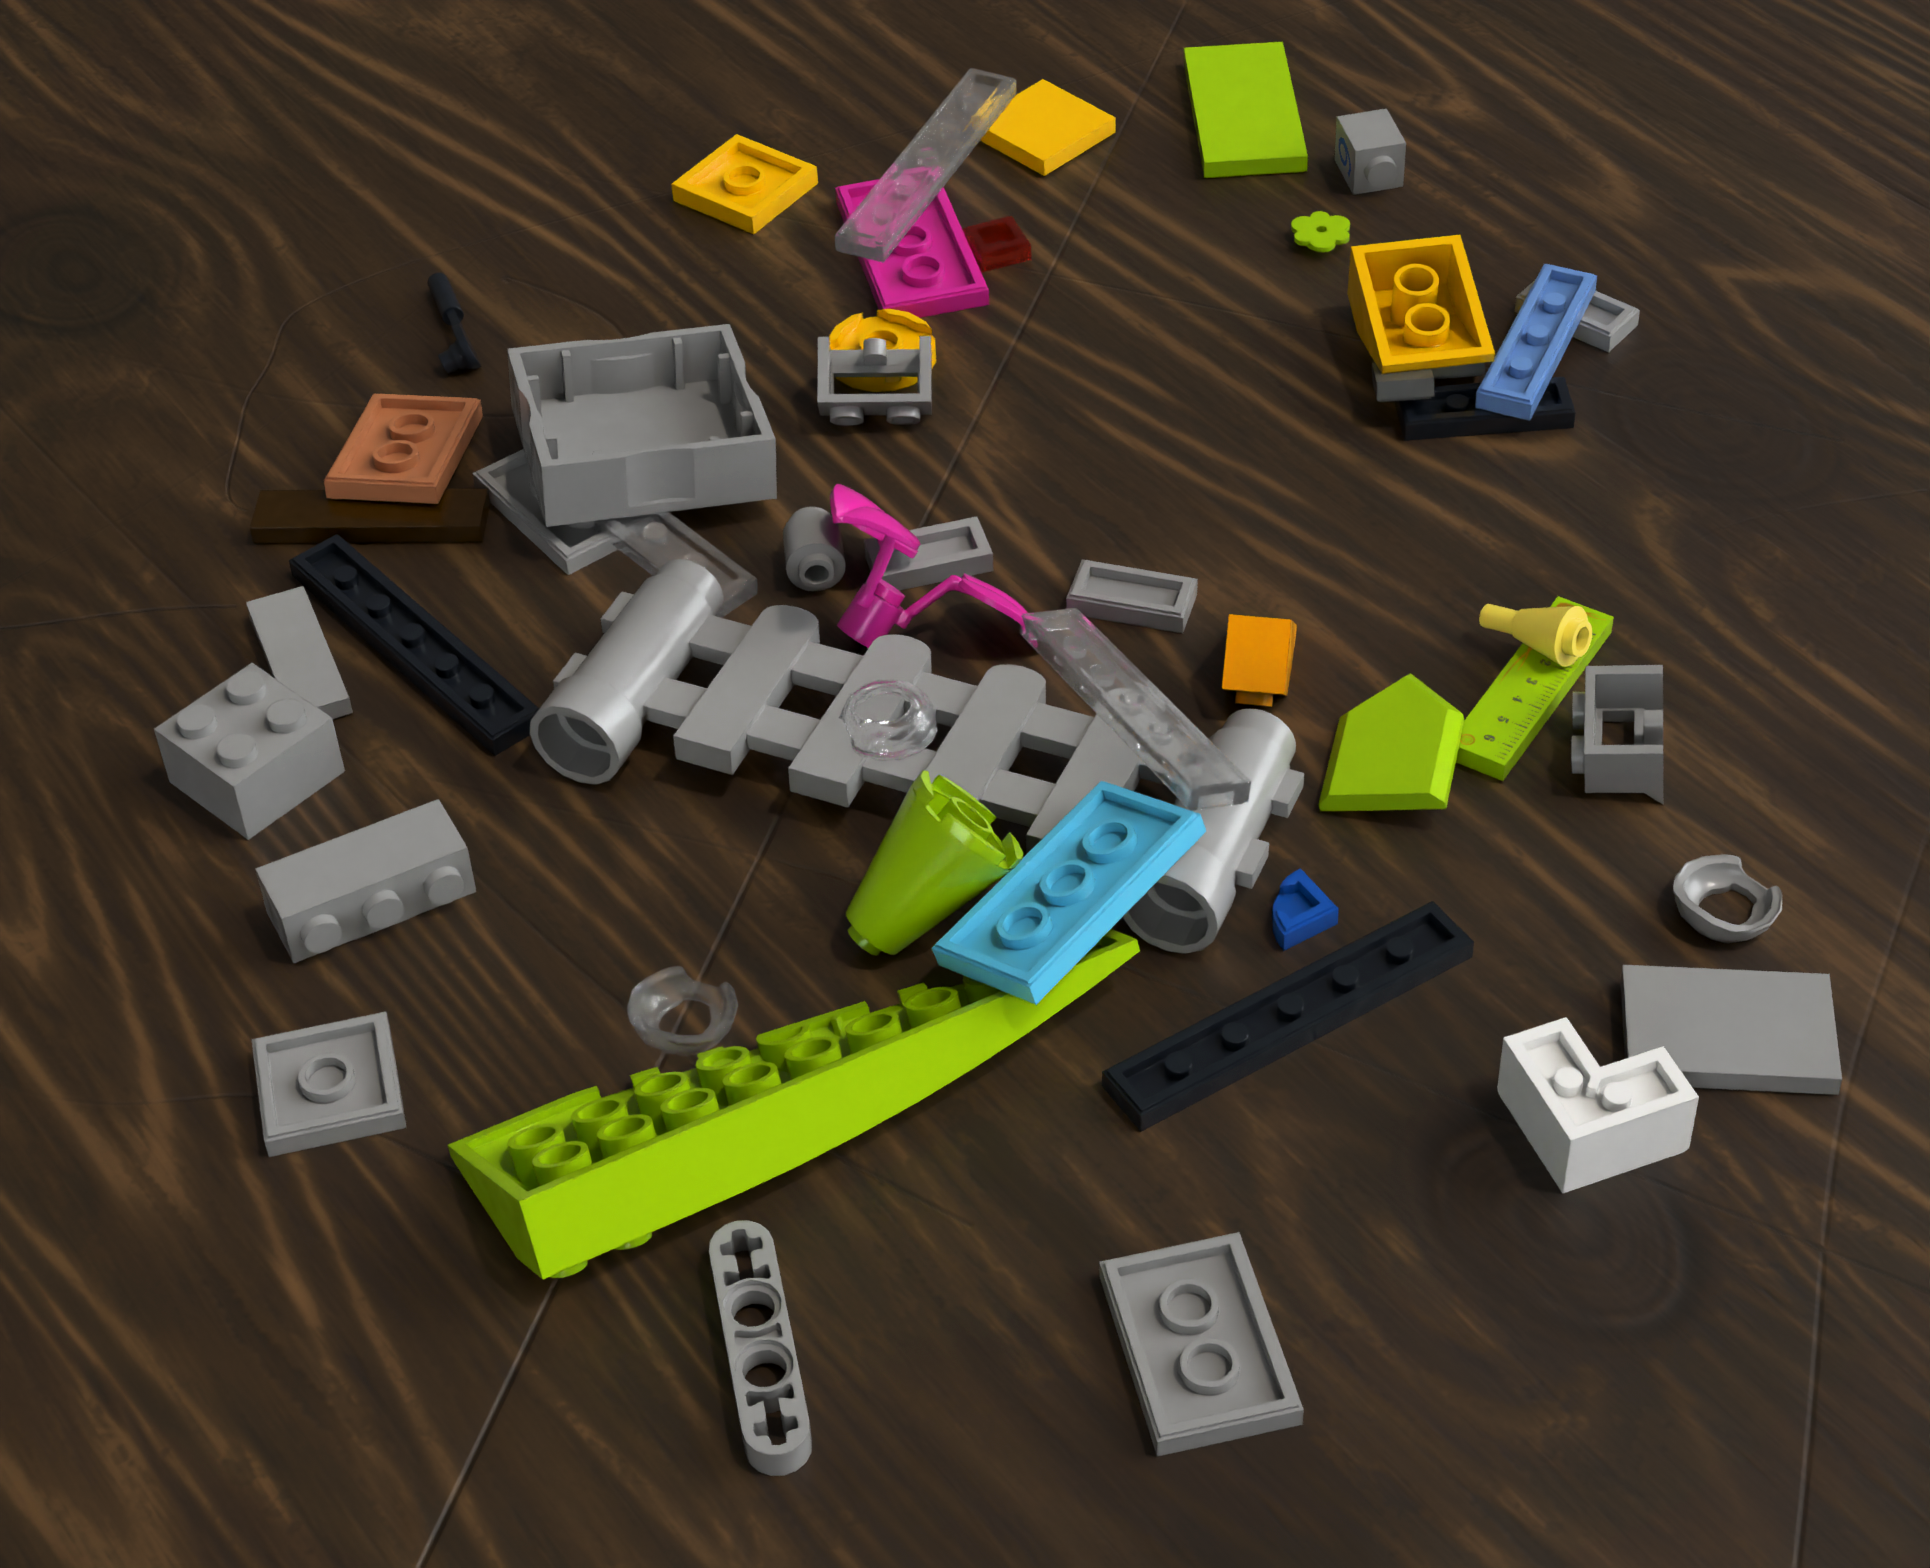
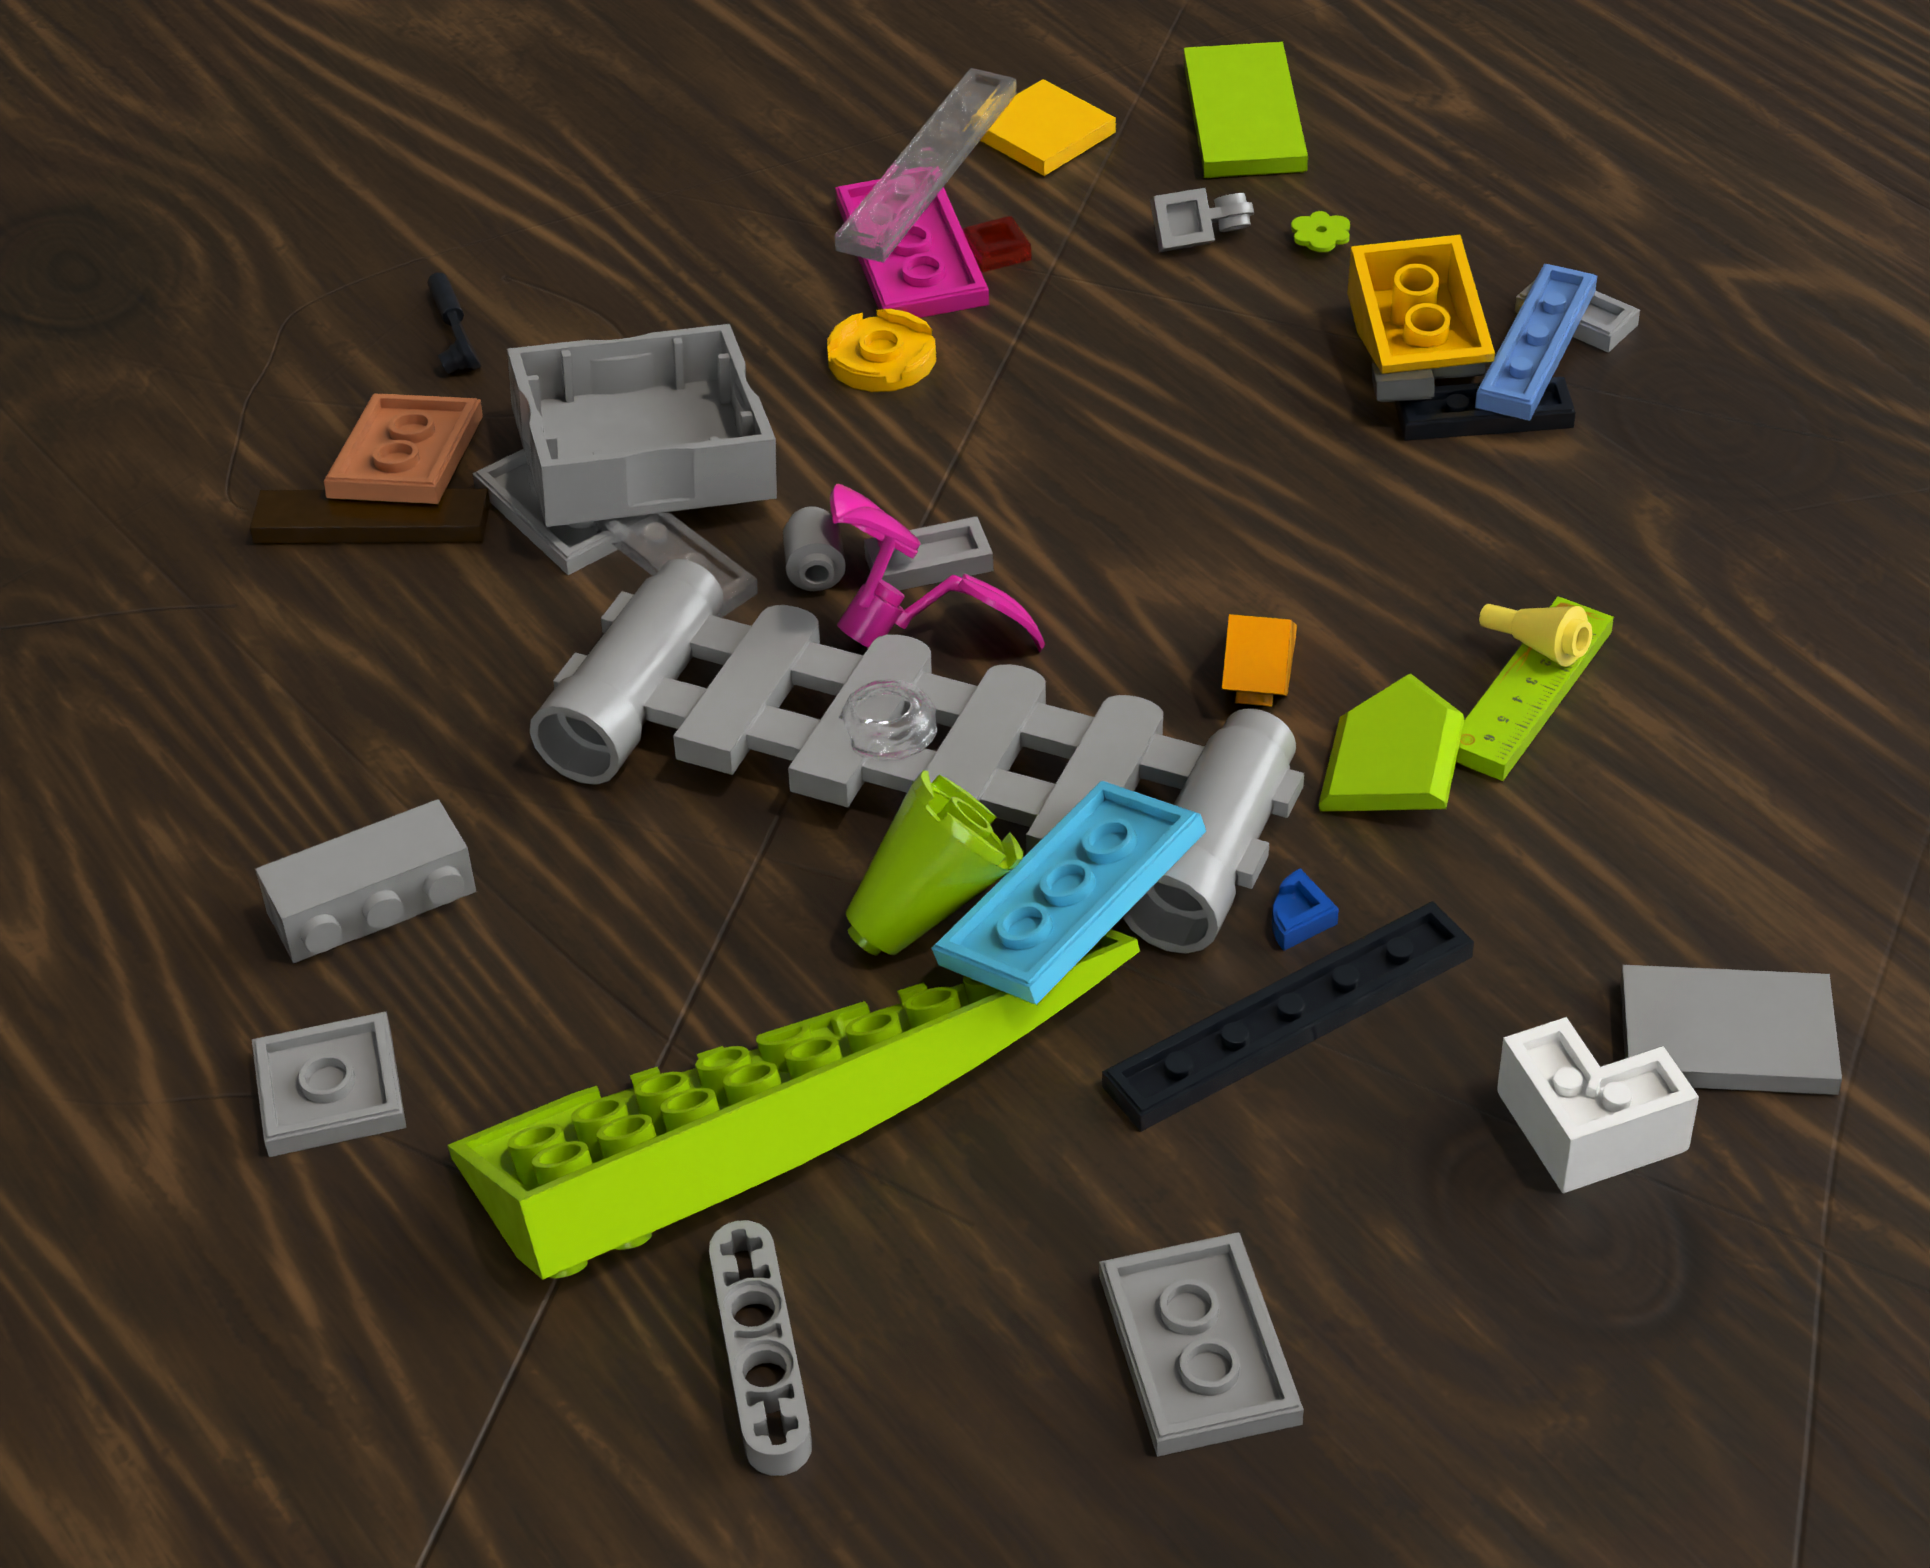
light grey brick [154,663,345,840] -> none
light grey tile [246,586,353,719] -> none
black tile [289,534,539,756] -> none
clear piece [627,966,738,1056] -> none
yellow tile [671,134,818,235] -> none
light grey window [817,336,932,425] -> none
clear tile [1020,608,1251,811] -> none
light grey tile [1066,559,1198,634] -> none
light grey brick [1335,108,1406,195] -> none
light grey window [1571,665,1664,805] -> none
light grey piece [1673,854,1783,943] -> none
none -> light grey plate [1150,188,1254,252]

